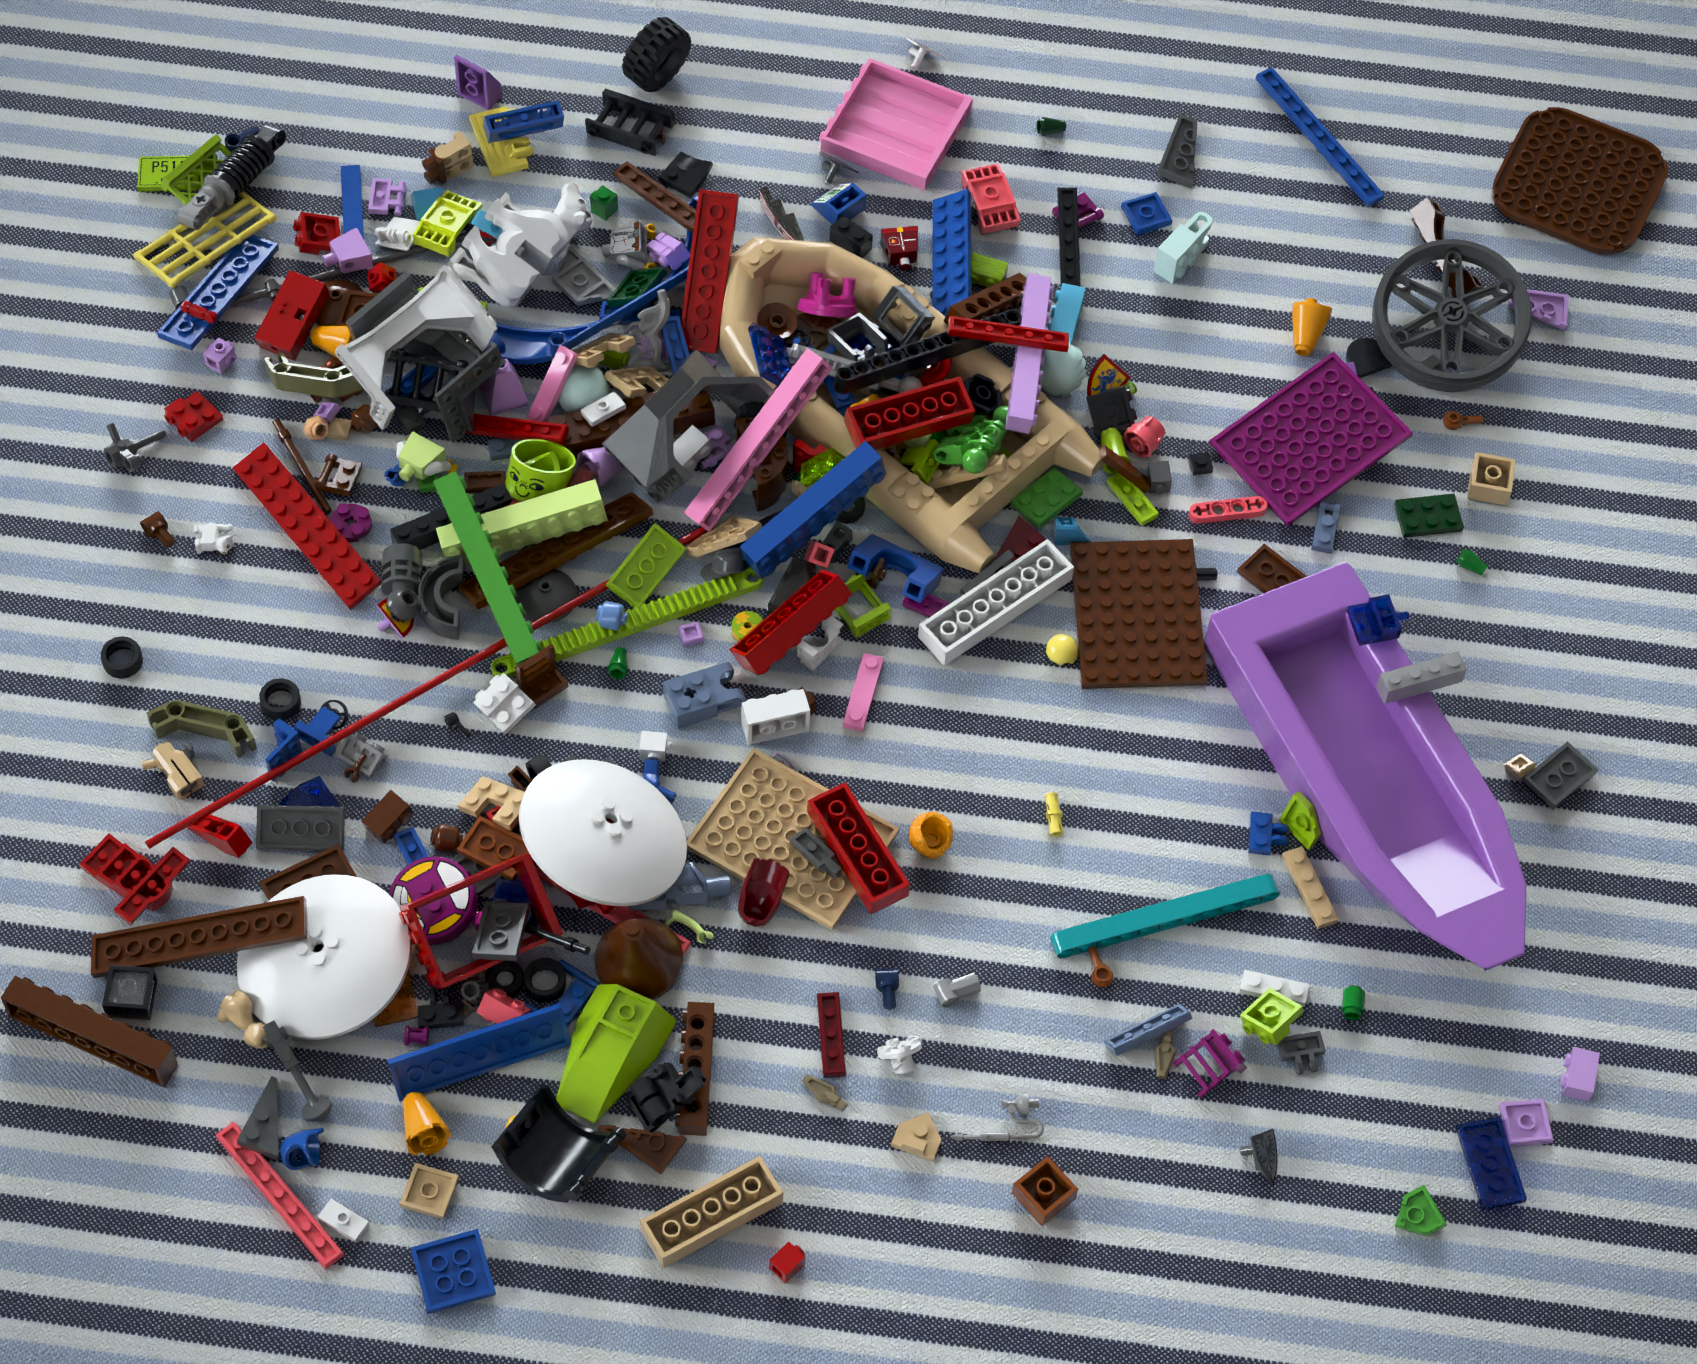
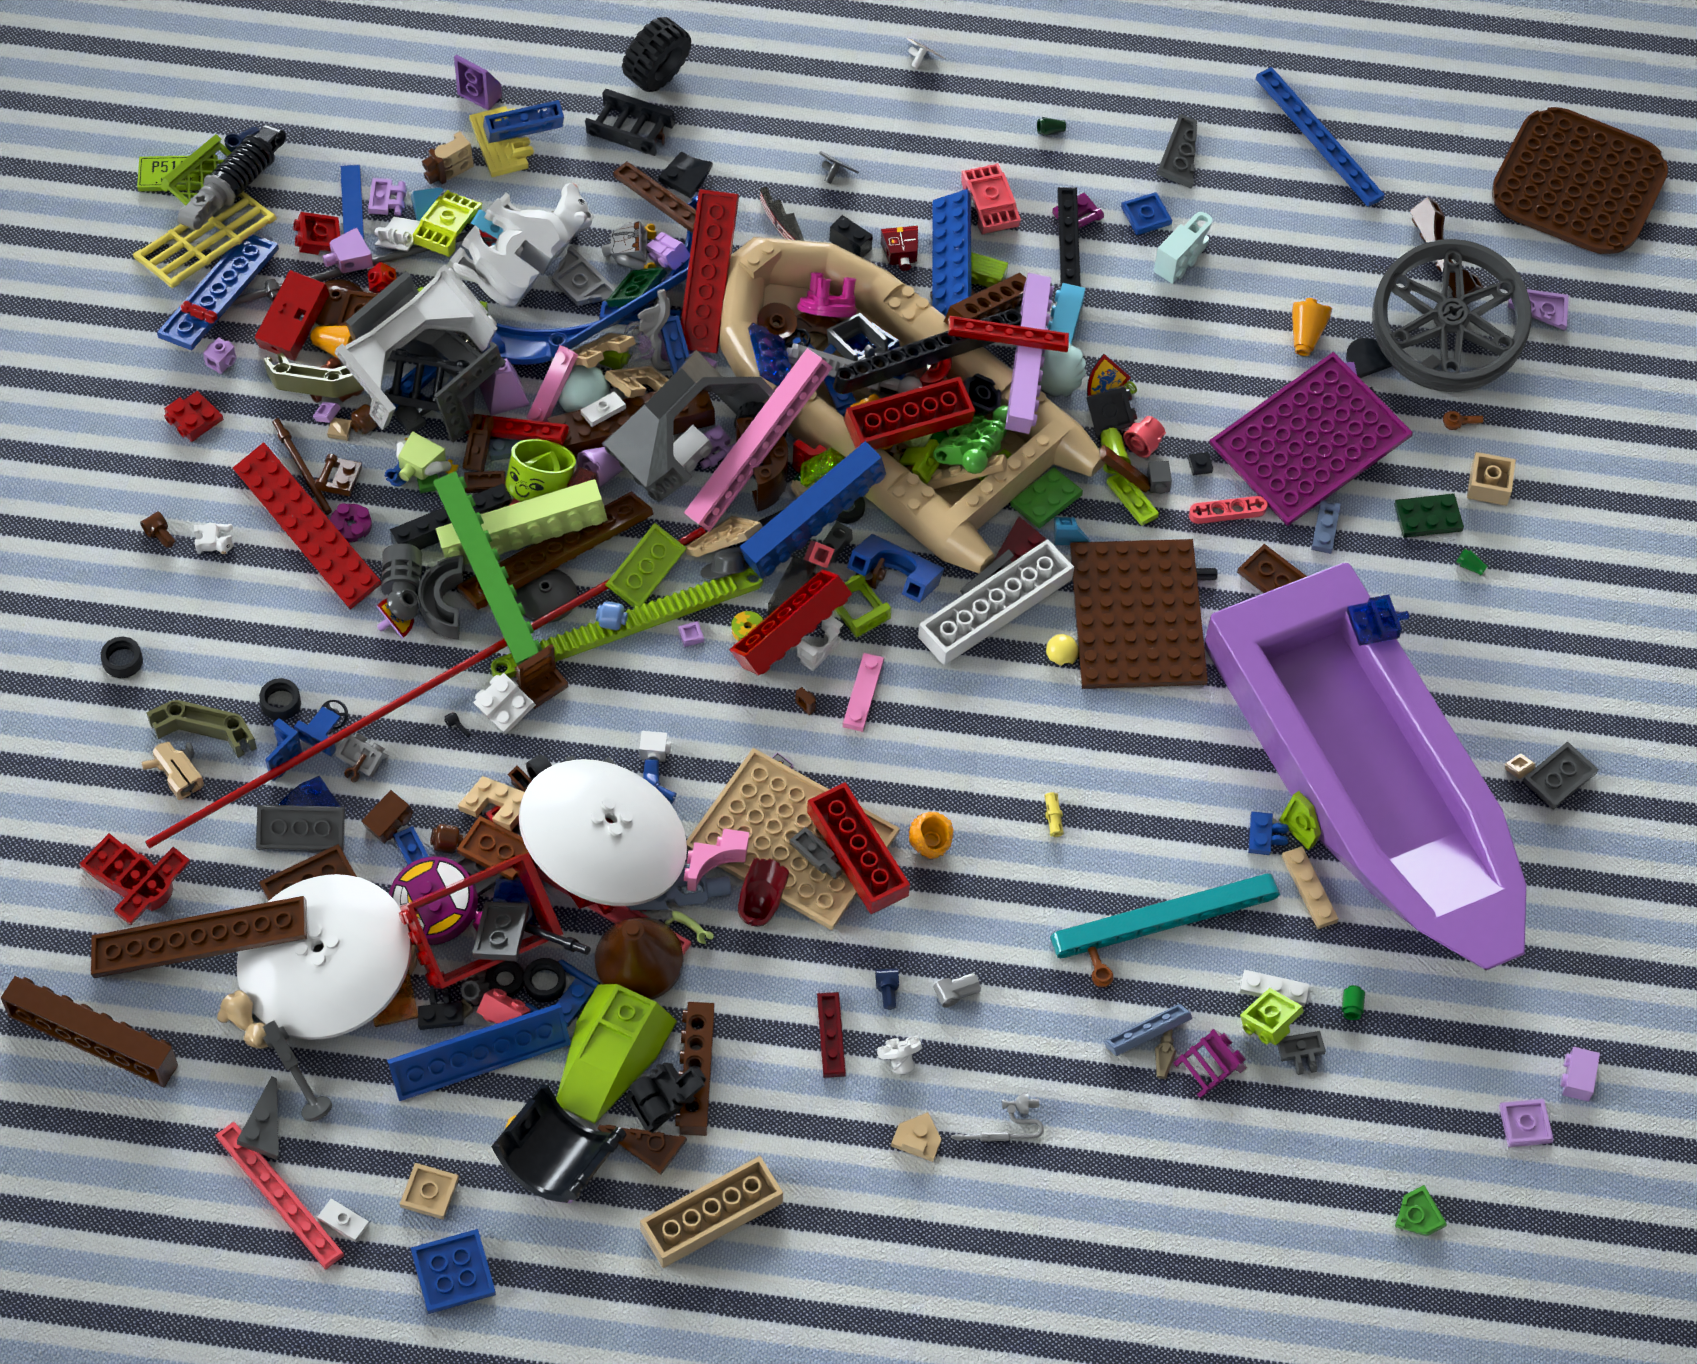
piece [102,965,158,1020] -> none
dark grey piece [104,422,166,472] -> none
dark grey beam [169,286,189,309] -> none
red slope [187,815,253,858] -> none
blue piece [280,1128,324,1170] -> none
light nougat rock [303,415,329,440] -> none
light orange cone [403,1092,451,1156] -> none
magenta bush [404,1026,429,1046] -> none
green brick [590,185,618,221] -> none
green cone [607,647,628,679] -> none
sand blue brick [663,662,746,729] -> none
white brick [741,689,810,745] -> none
red brick [769,1242,805,1284] -> none
dark tan piece [802,1074,848,1111] -> none
blue slope [811,183,867,224] -> none
bright pink panel [819,58,973,191] -> none
dark grey window [871,286,935,346] -> none
magenta plate [902,594,949,618] -> none
dark orange brick [1012,1156,1078,1226] -> none
shield [1240,1128,1278,1184] -> none
light grey brick [1376,651,1467,704] -> none
clear blue plate [1455,1116,1527,1211] -> none
none -> reddish brown hinge [462,414,494,472]
none -> bright pink arch [684,829,749,892]

